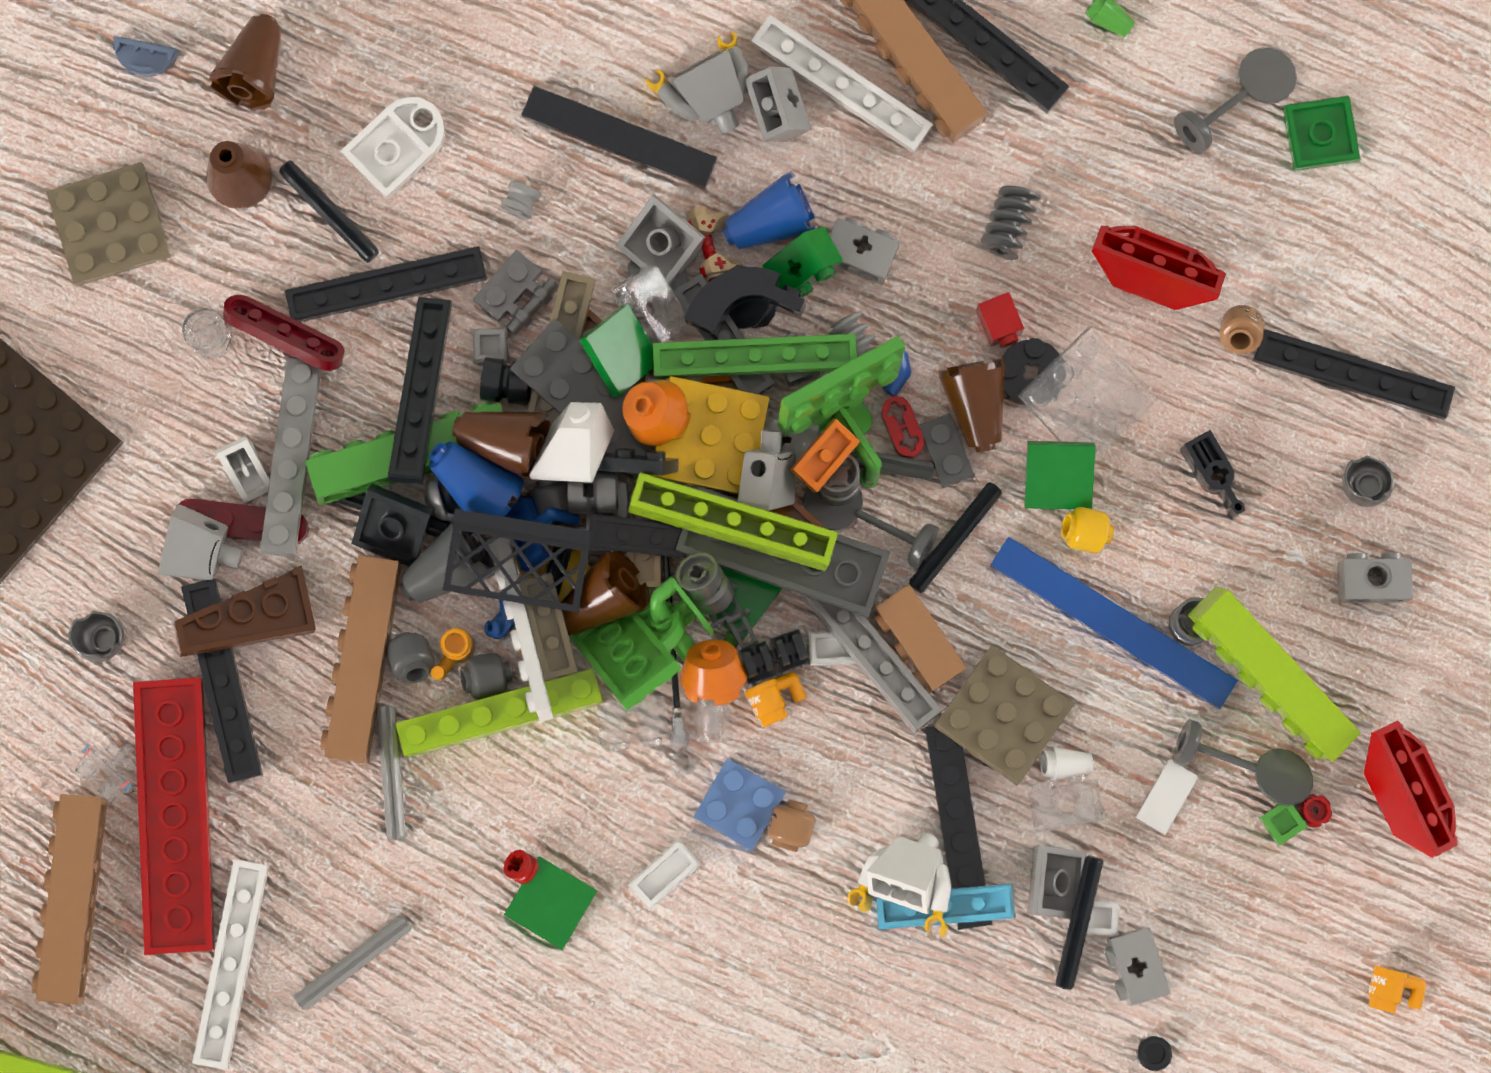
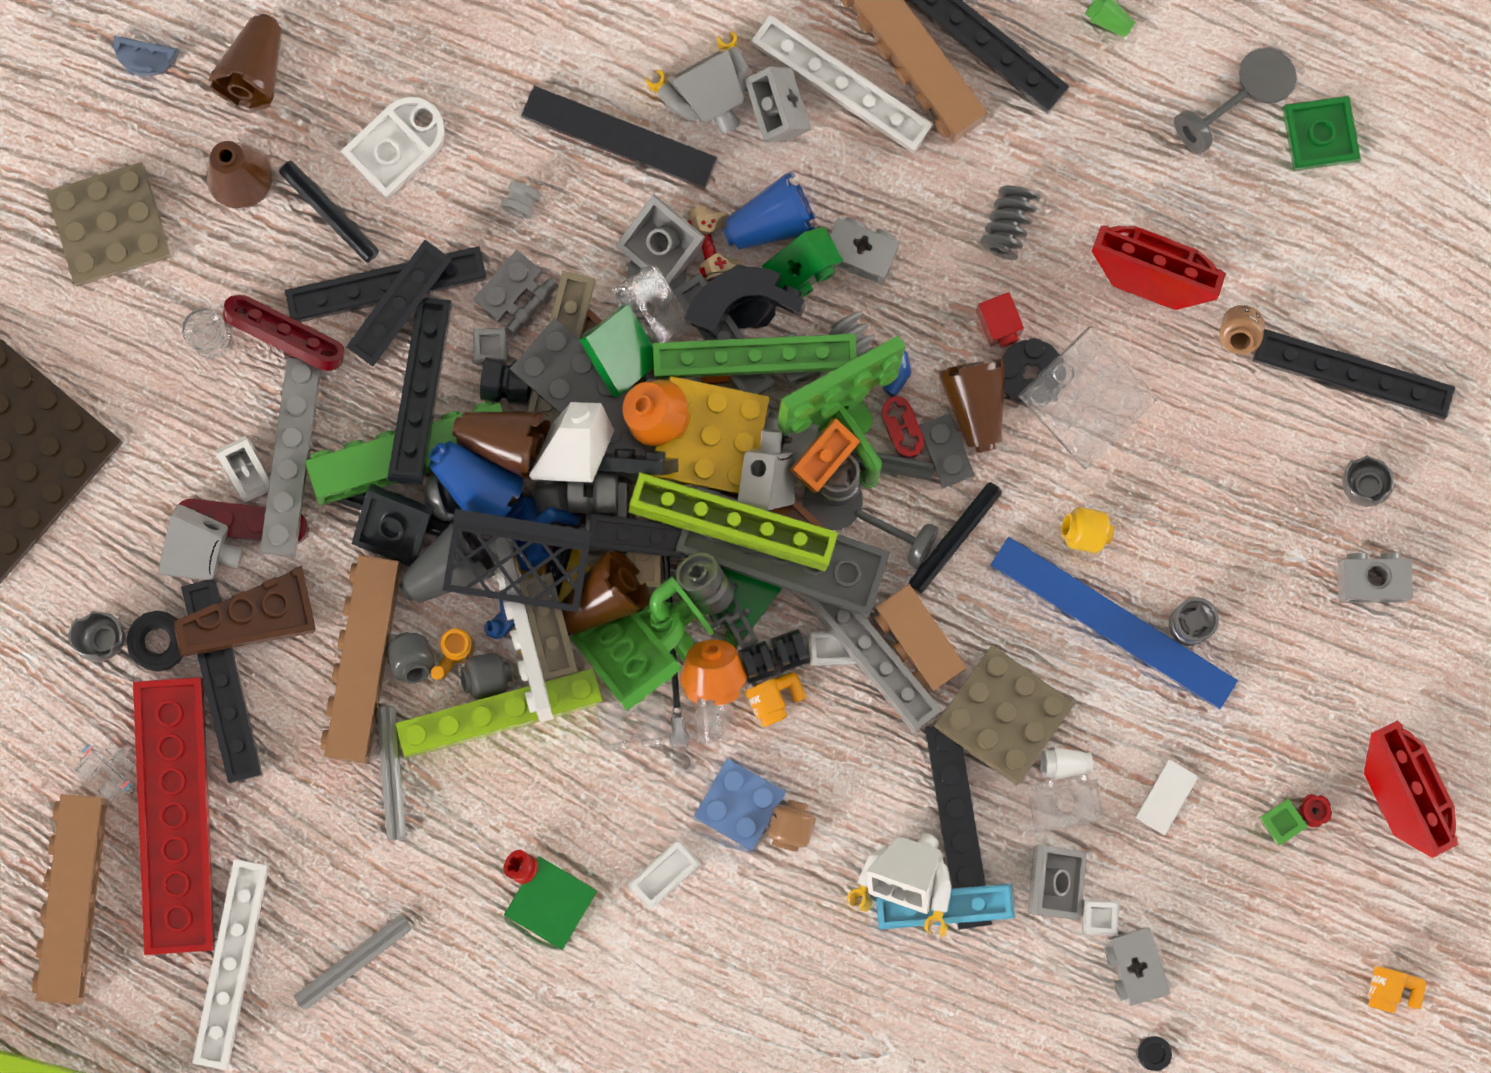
green tile [1024,441,1096,509] -> none
black axle [1055,856,1103,990] -> none
dark grey piece [1173,719,1313,806] -> none
black piece [1179,430,1245,519] -> none
lime brick [1188,586,1361,762] -> none
none -> black tyre [126,611,183,672]
none -> black plate [346,239,452,367]

